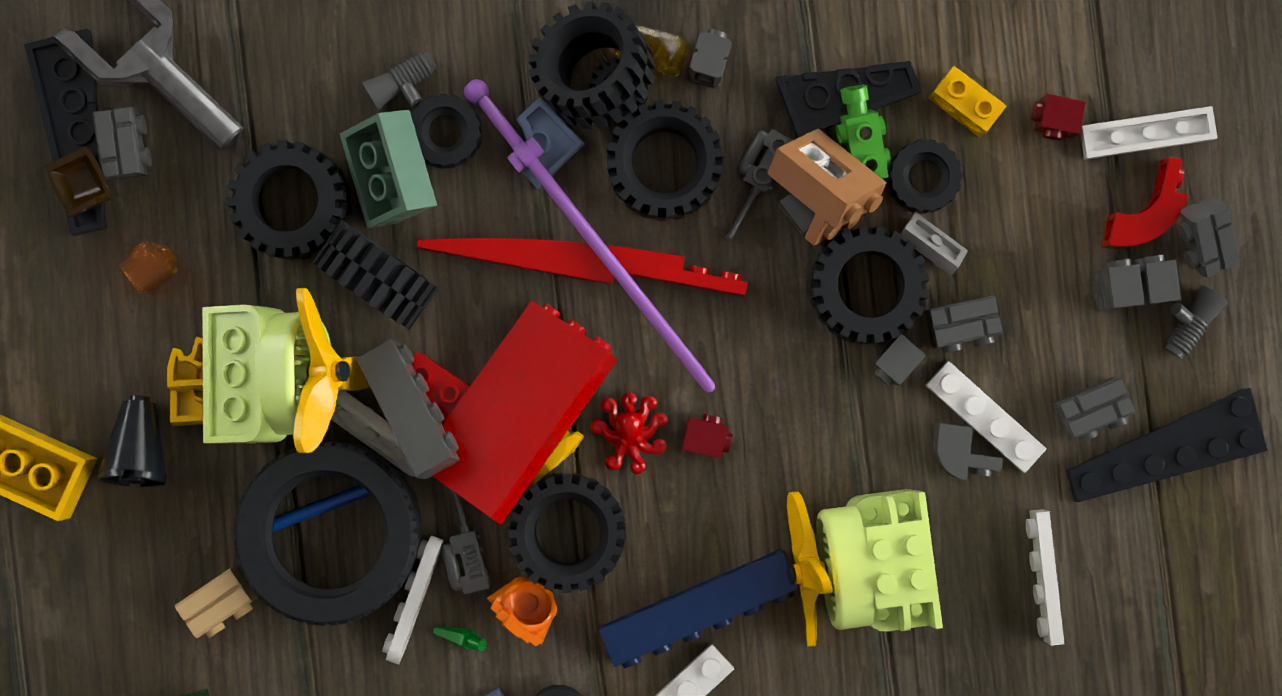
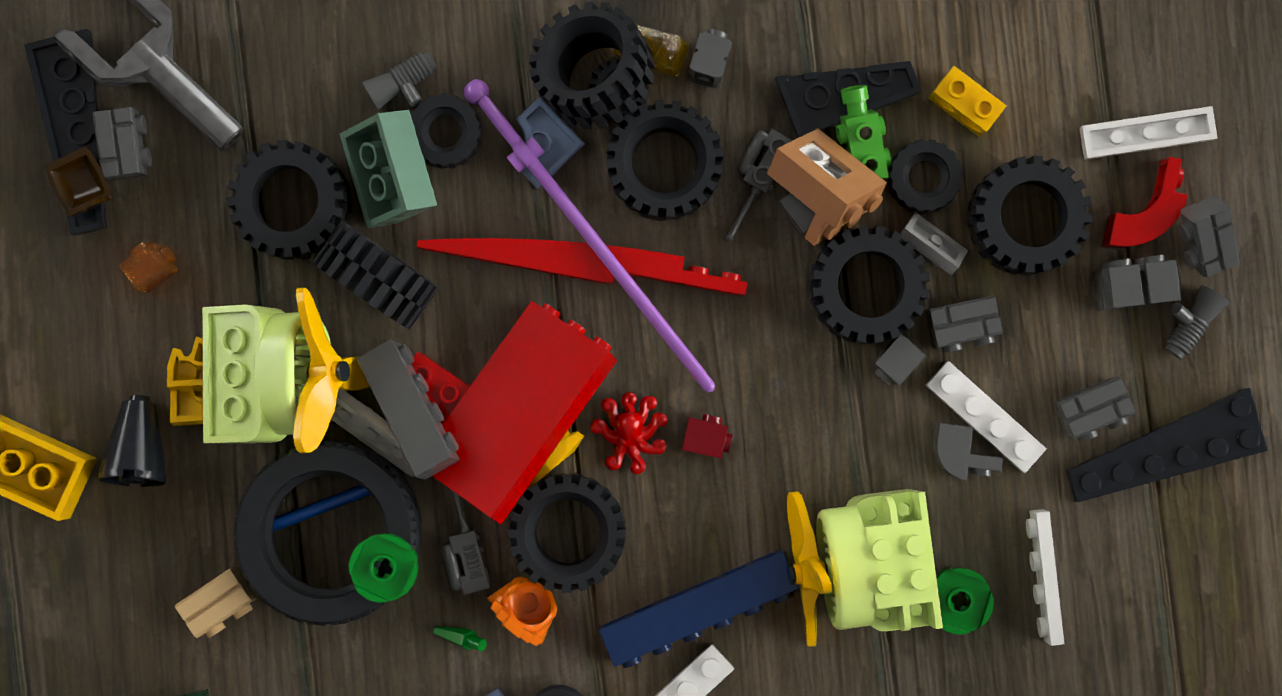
white plate [382,535,444,665] -> none
dark red brick [1031,94,1086,140] -> none
none -> green plate [349,533,419,603]
none -> green plate [936,567,994,635]
none -> black tyre [967,155,1093,275]

